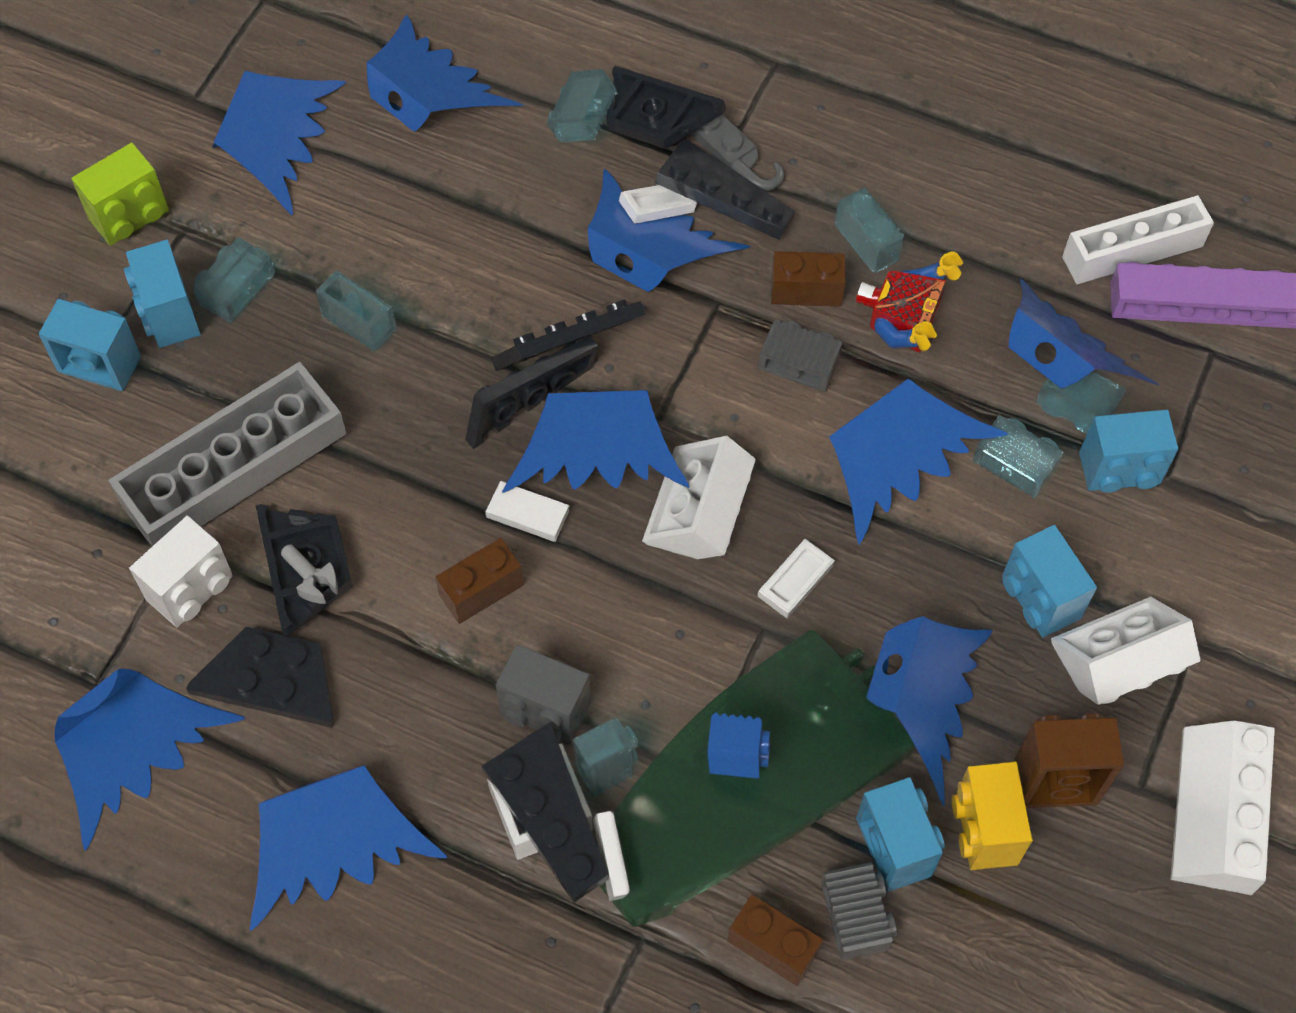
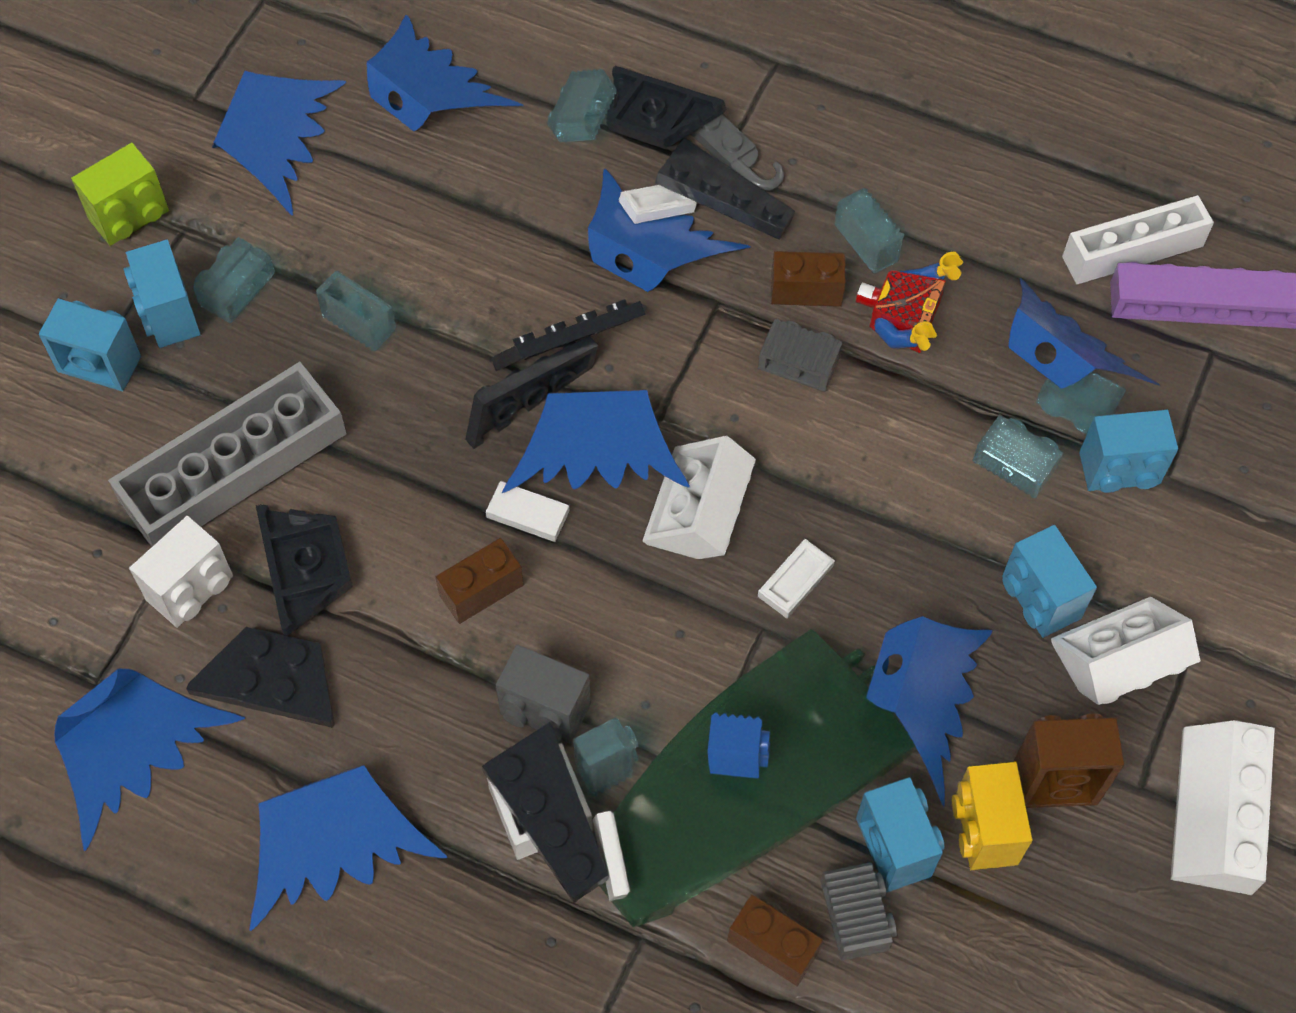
light grey bar [281,545,338,604] -> none
blue piece [829,378,1008,545] -> none

